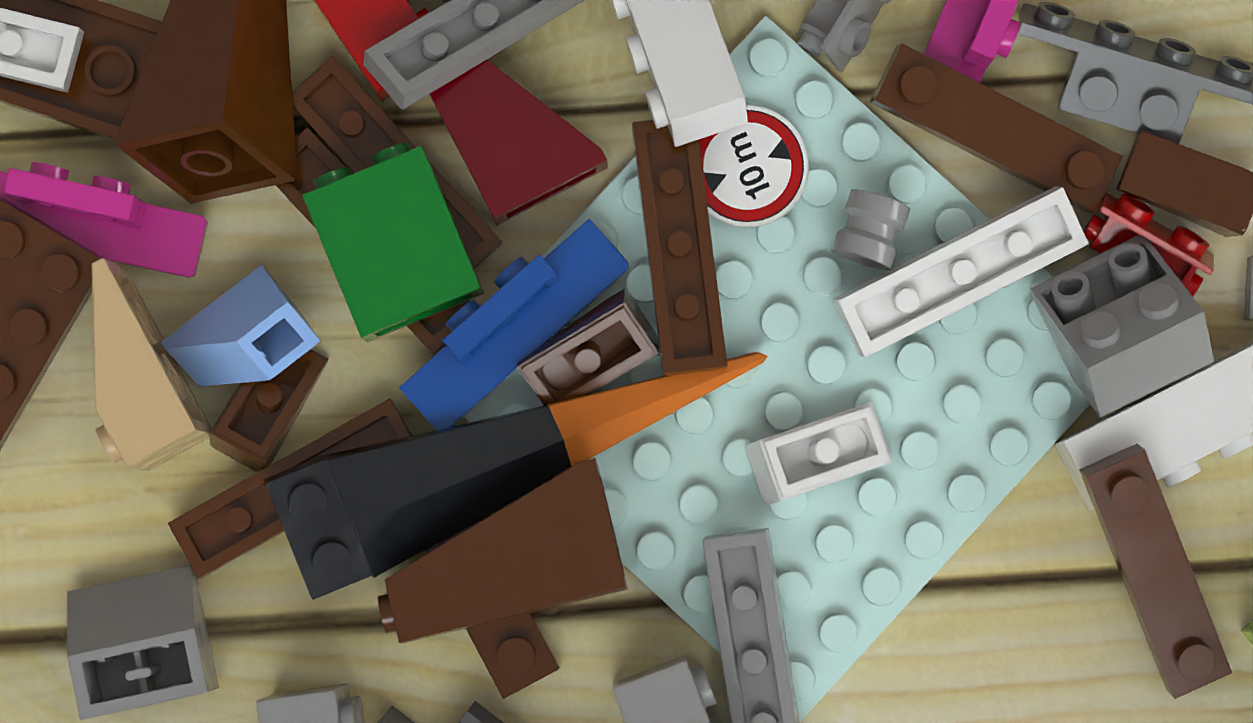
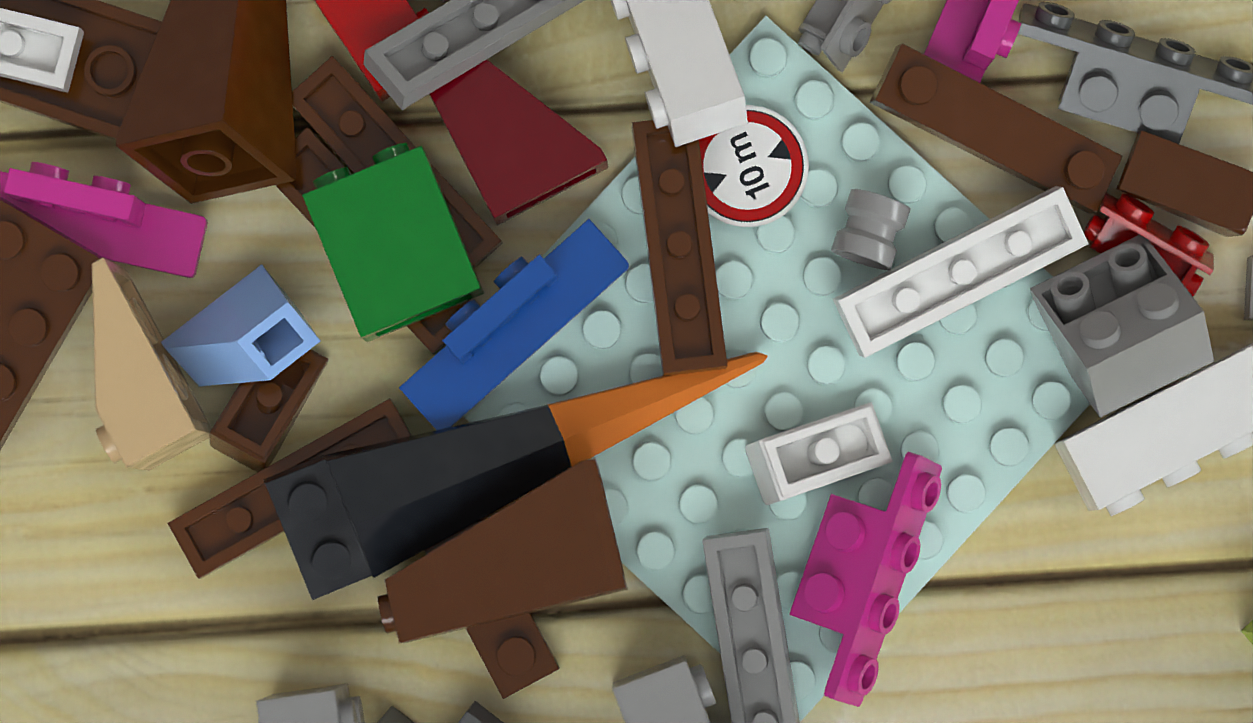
light grey slope [67,565,219,720] -> none
reddish brown slope [517,288,659,405] -> none
reddish brown plate [1079,443,1232,699] -> none
none -> dark pink bracket [789,452,942,707]

